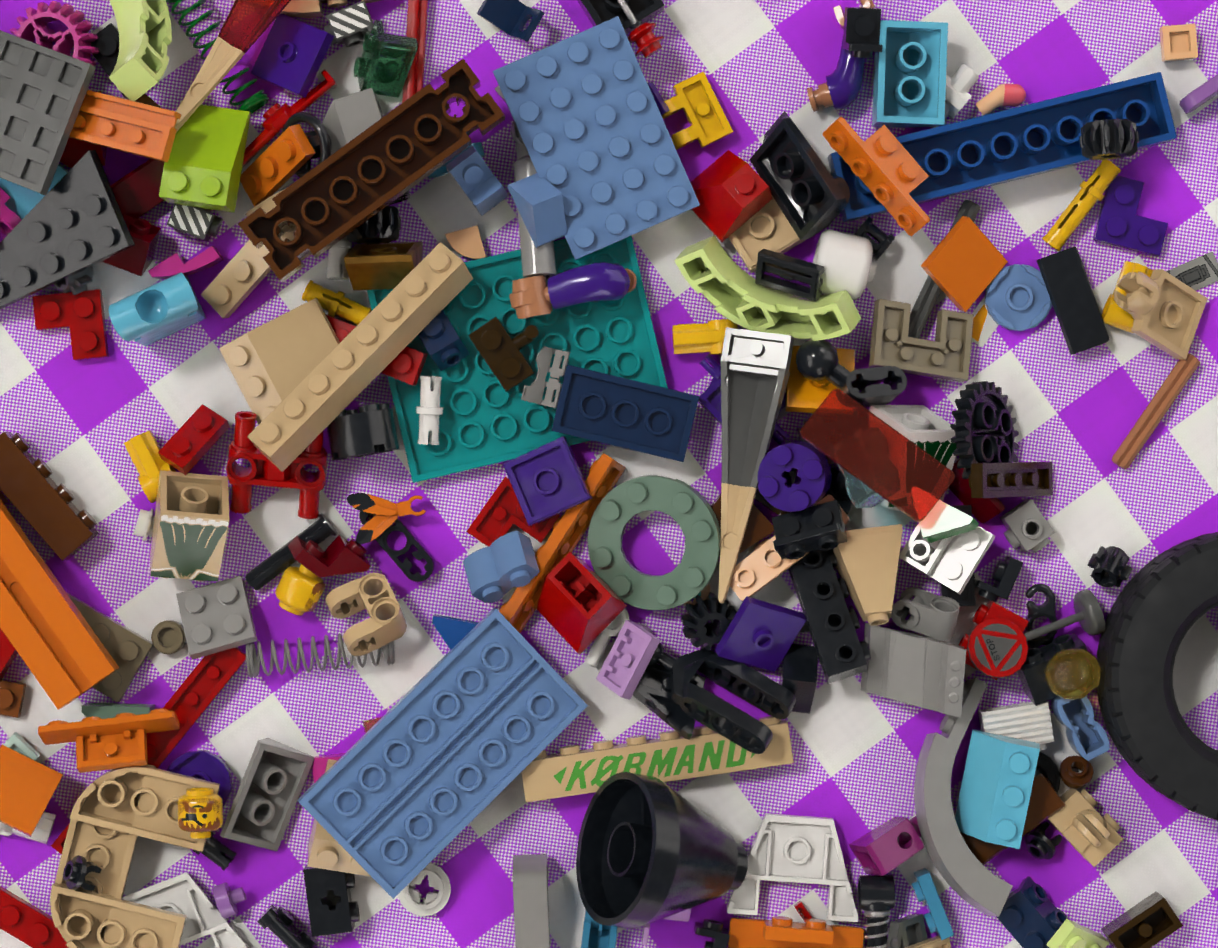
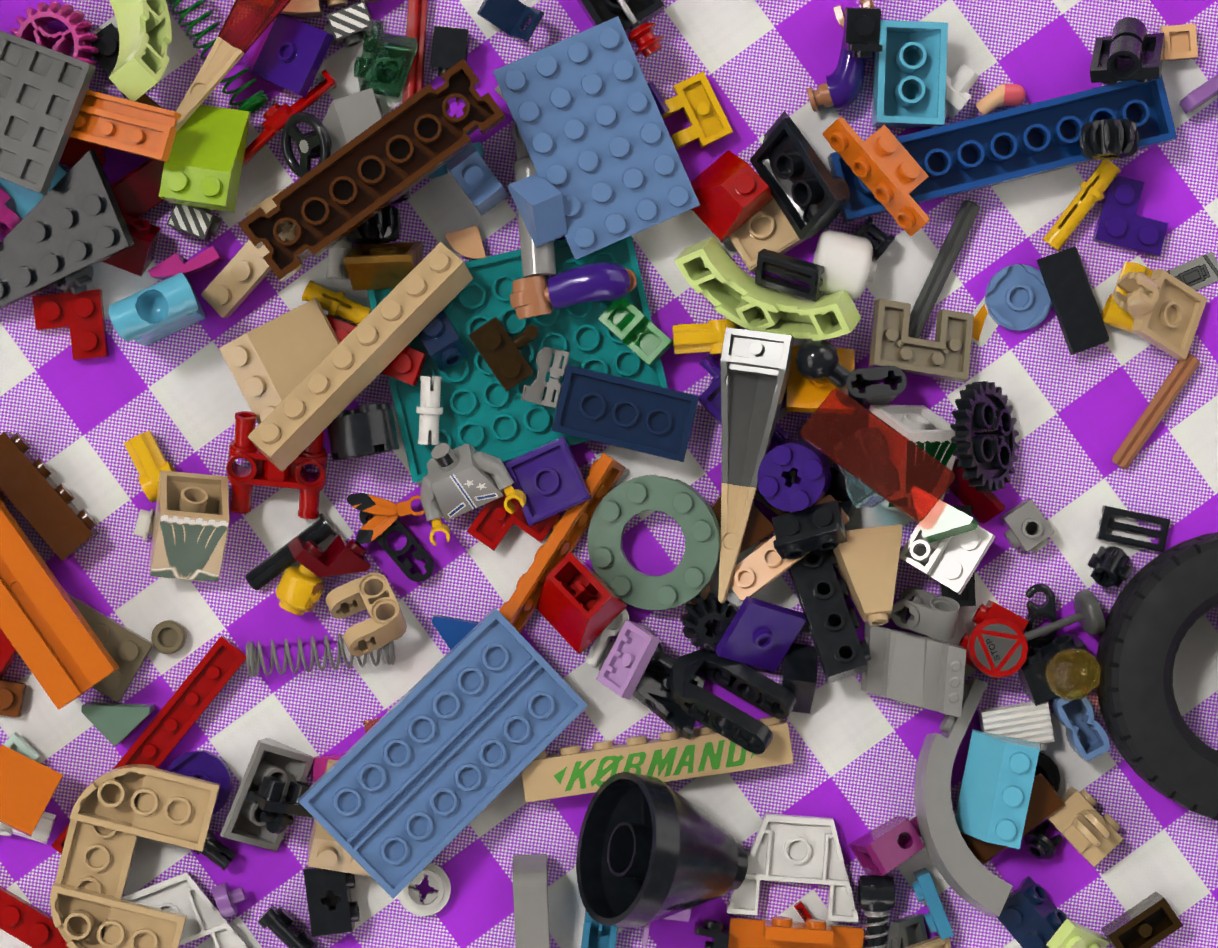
orange bracket [38,709,180,773] -> none
black plate [63,855,102,891] -> none
red plate [158,404,230,475] -> none
light grey plate [176,576,258,659] -> none
yellow head [178,788,223,839] -> none
orange plate [240,124,316,206] -> none
medium blue brick [463,531,540,603] -> none
orange tile [921,216,1008,312] -> none
plate [969,462,1053,498] -> none
black bracket [975,556,1023,602] -> none
reddish brown plate [1059,756,1094,789] -> none
none -> black hips [246,776,314,834]
none -> light grey torso [420,443,526,546]
none -> black brick [430,26,469,77]
none -> green slope [598,297,673,368]
none -> black plate [1090,17,1165,84]
none -> black tile [1096,505,1171,552]

